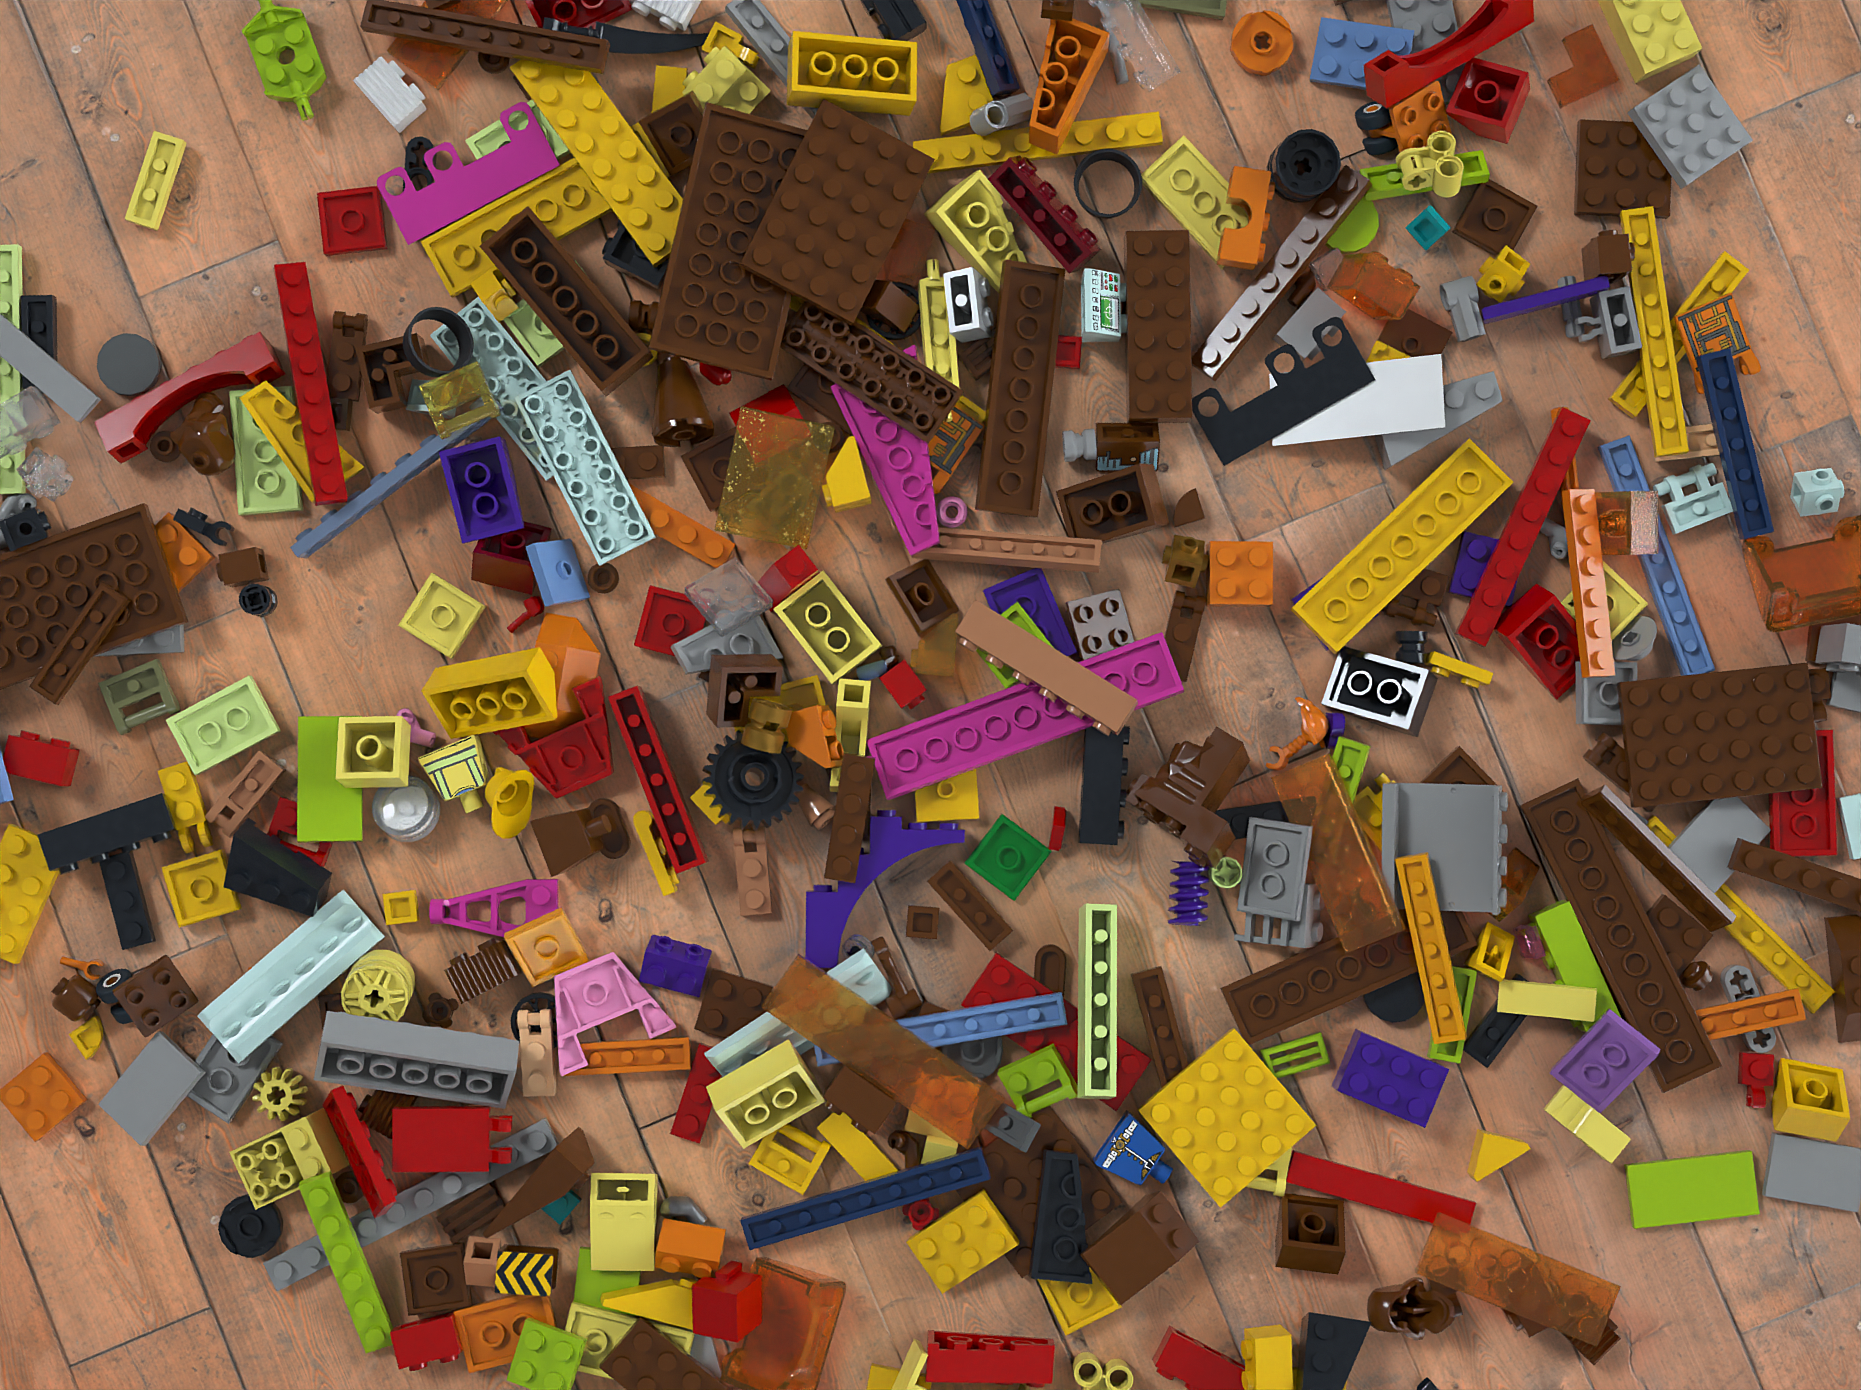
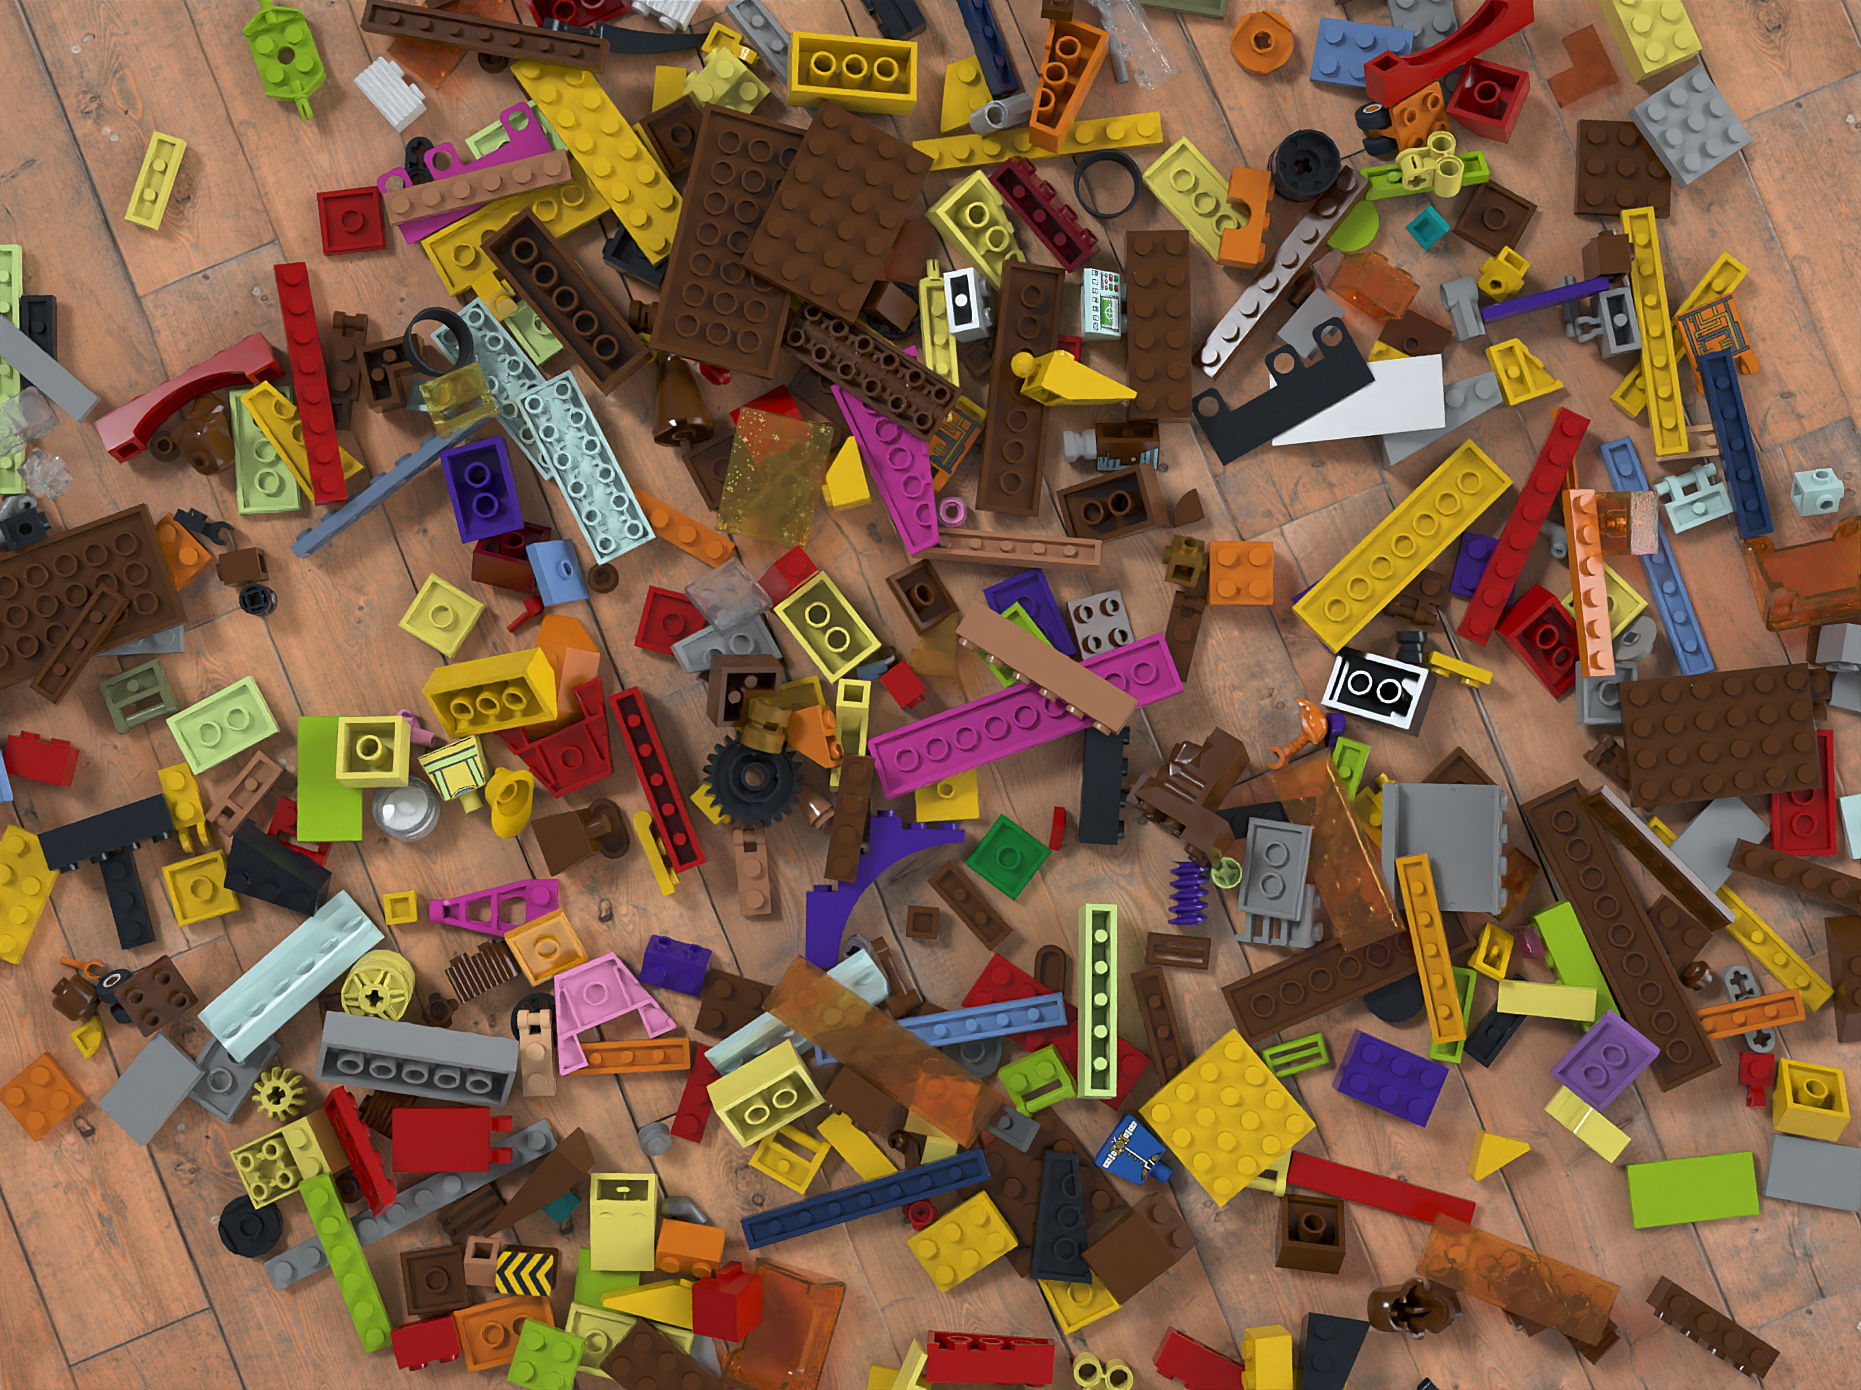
dark grey tile [97,333,162,396] -> none
reddish brown plate [611,445,666,480] -> none
none -> nougat plate [383,149,574,226]
none -> light grey wheel [638,1122,672,1156]
none -> yellow slope [1011,350,1137,406]
none -> reddish brown tile [1145,932,1211,970]
none -> yellow wing [1485,338,1564,408]
none -> reddish brown brick [1646,1275,1780,1379]

